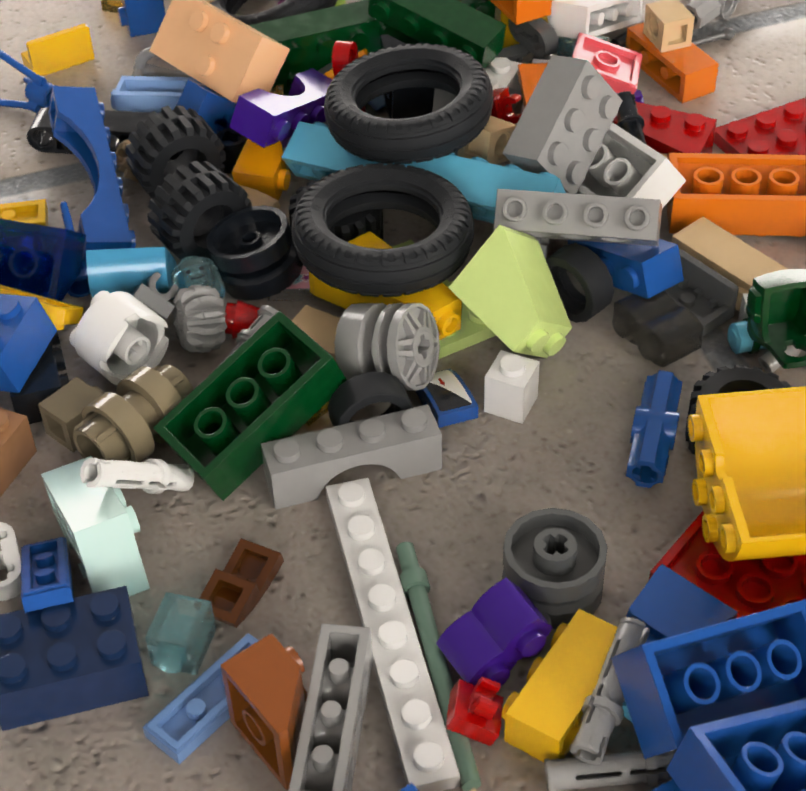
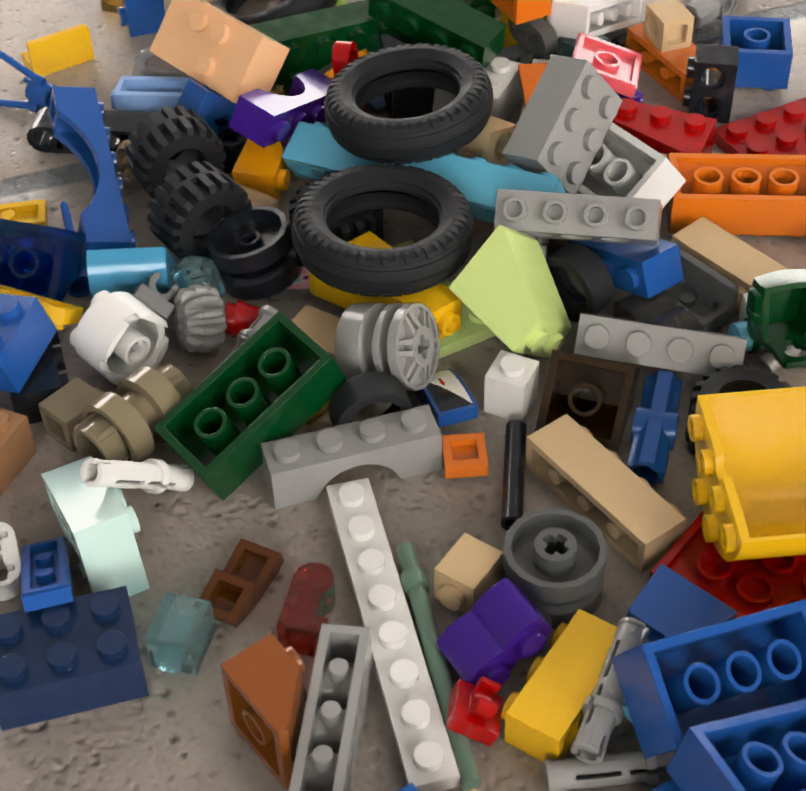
medium blue tile [143,633,259,764] -> none
red tile [491,88,522,124] -> none
black axle [616,91,647,145] -> none
none -> clear red leg [276,563,336,657]
none -> tan brick [434,532,503,614]
none -> orange plate [442,432,488,479]
none -> black piece [500,420,527,530]
none -> tan brick [525,414,687,574]
none -> dark brown slope [535,349,640,450]
none -> light grey arch [574,312,747,375]
none -> black brick [682,43,739,124]
none -> blue brick [719,15,793,90]

